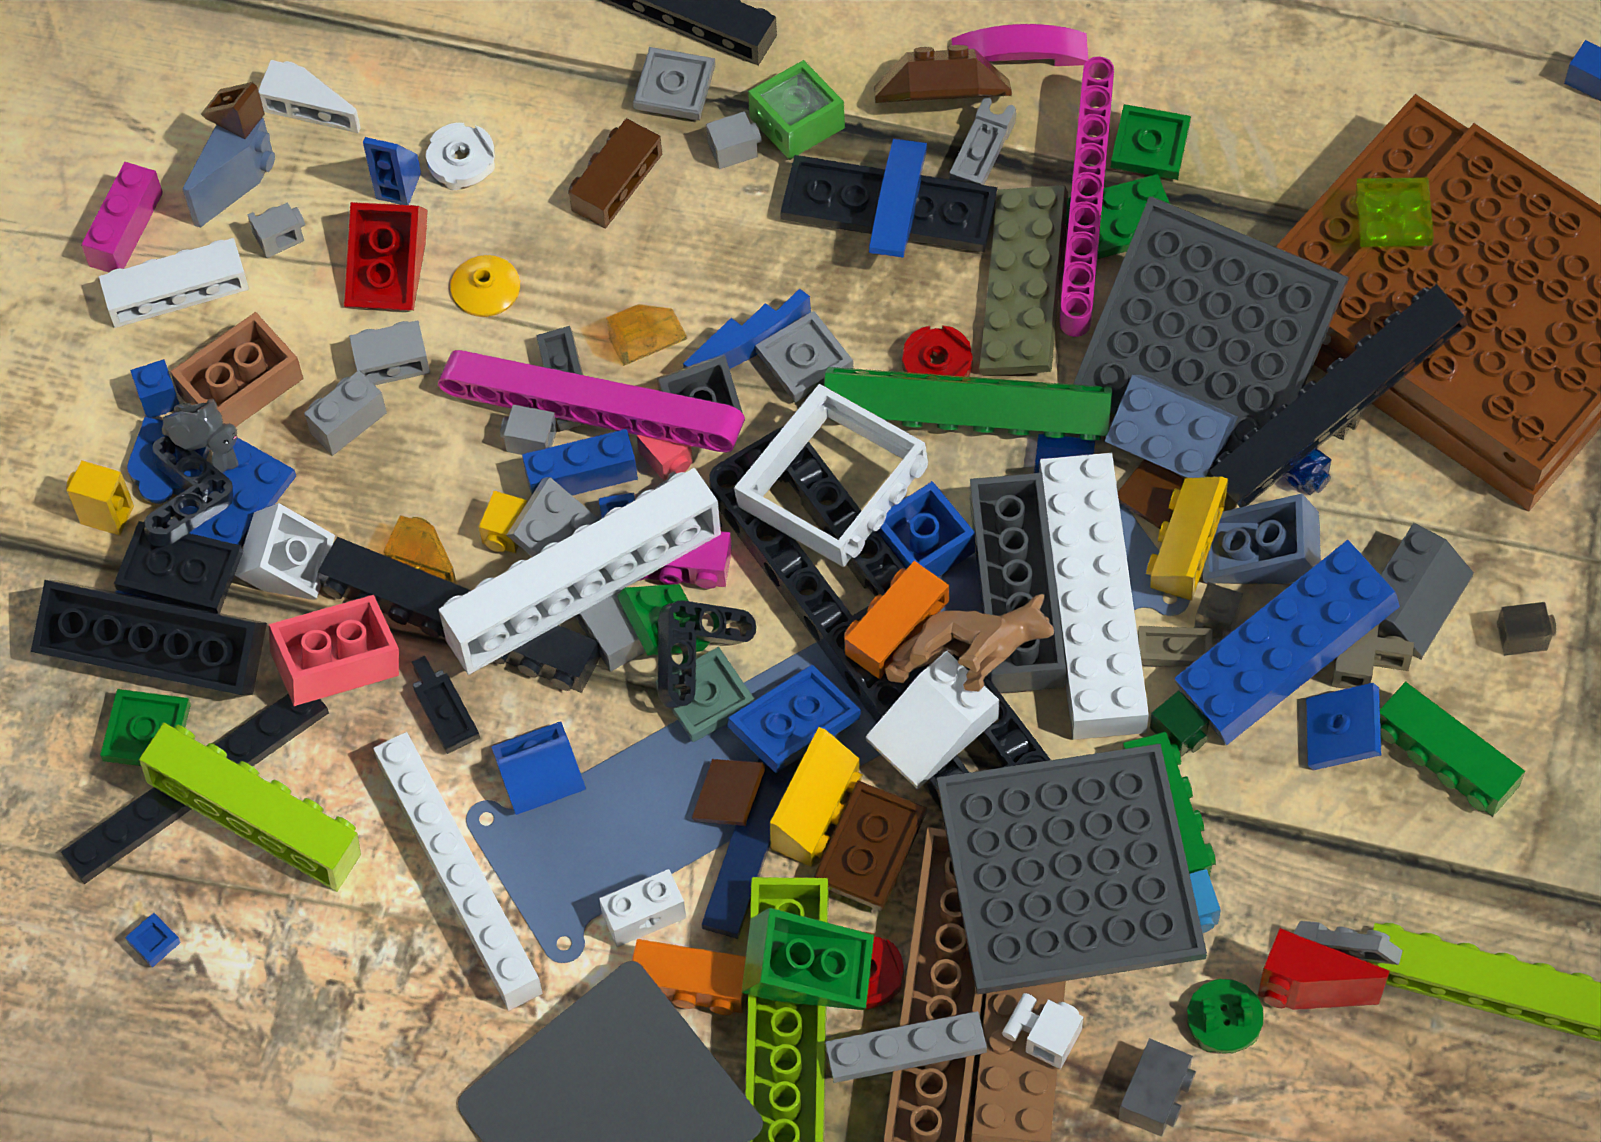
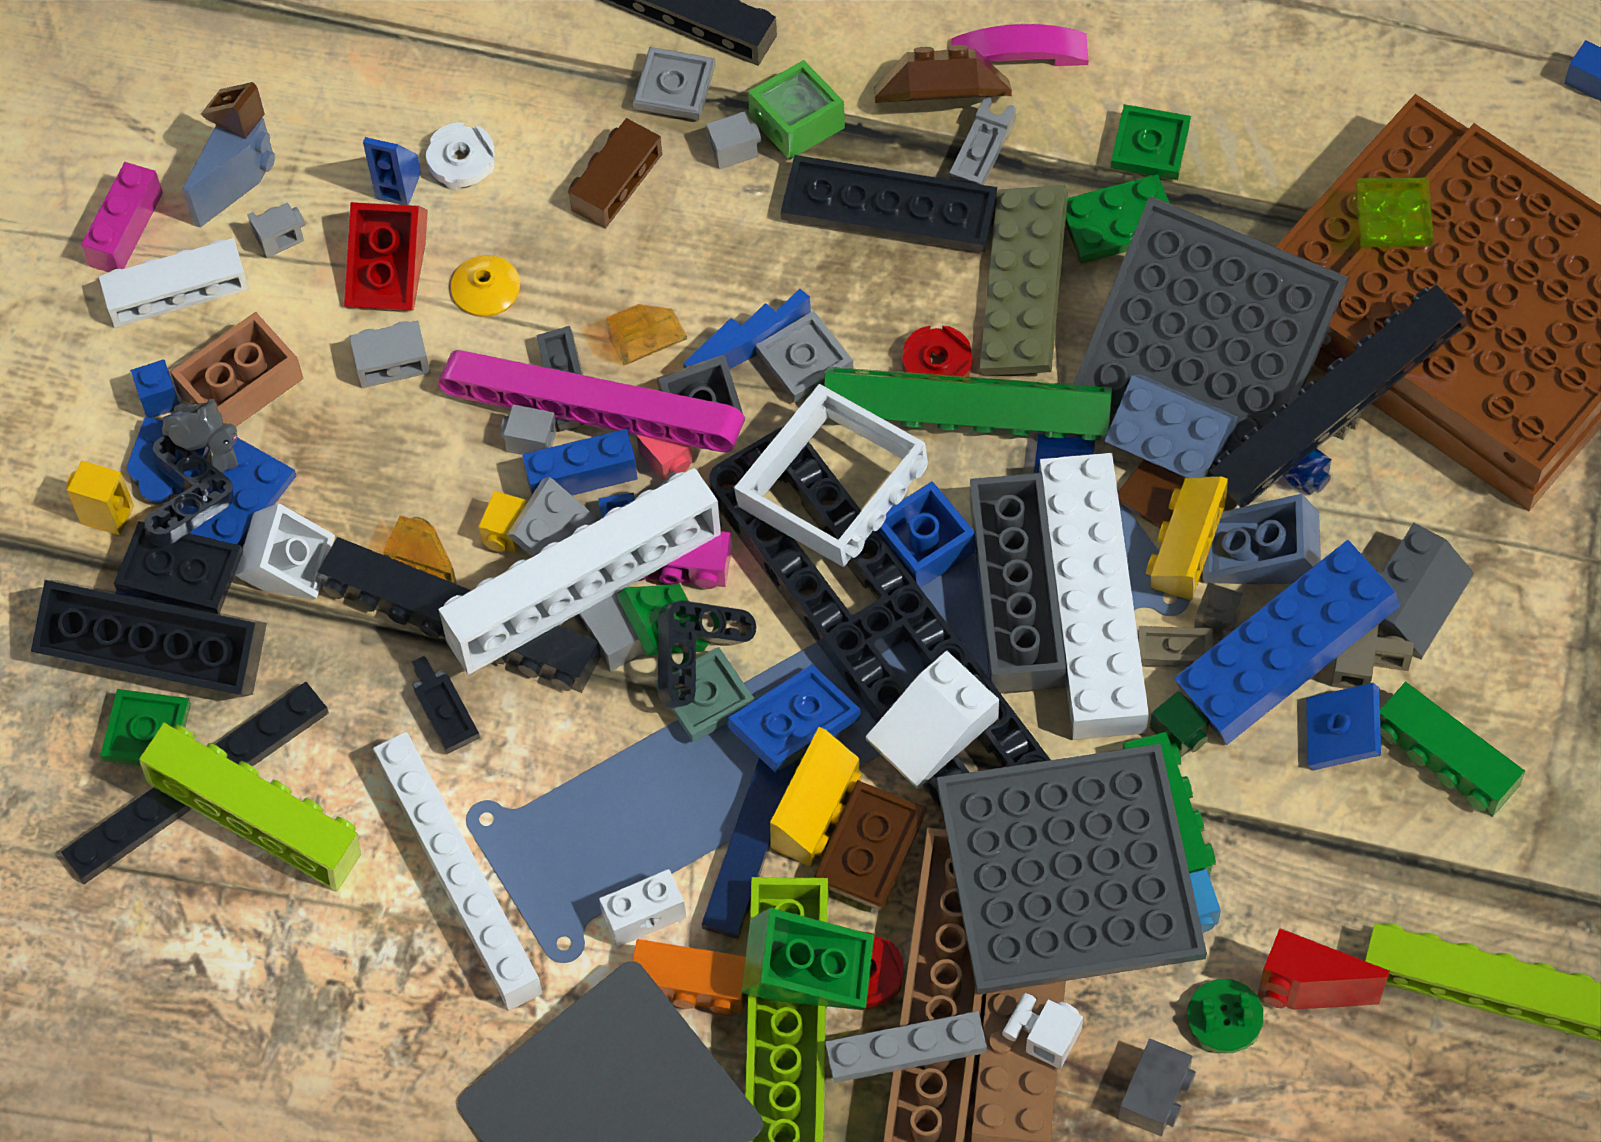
blue plate [125,913,181,968] -> none
white slope [259,60,361,133] -> none
coral brick [269,595,399,706] -> none
light grey brick [304,370,387,456] -> none
blue brick [491,721,586,815] -> none
reddish brown piece [692,759,766,826] -> none
orange brick [844,560,949,679] -> none
blue slope [869,139,927,258] -> none
medium nougat animal [885,594,1054,692] -> none
dark pink beam [1060,56,1114,337] -> none
light grey plate [1294,921,1403,965] -> none
clear smoke brick [1497,602,1556,656] -> none

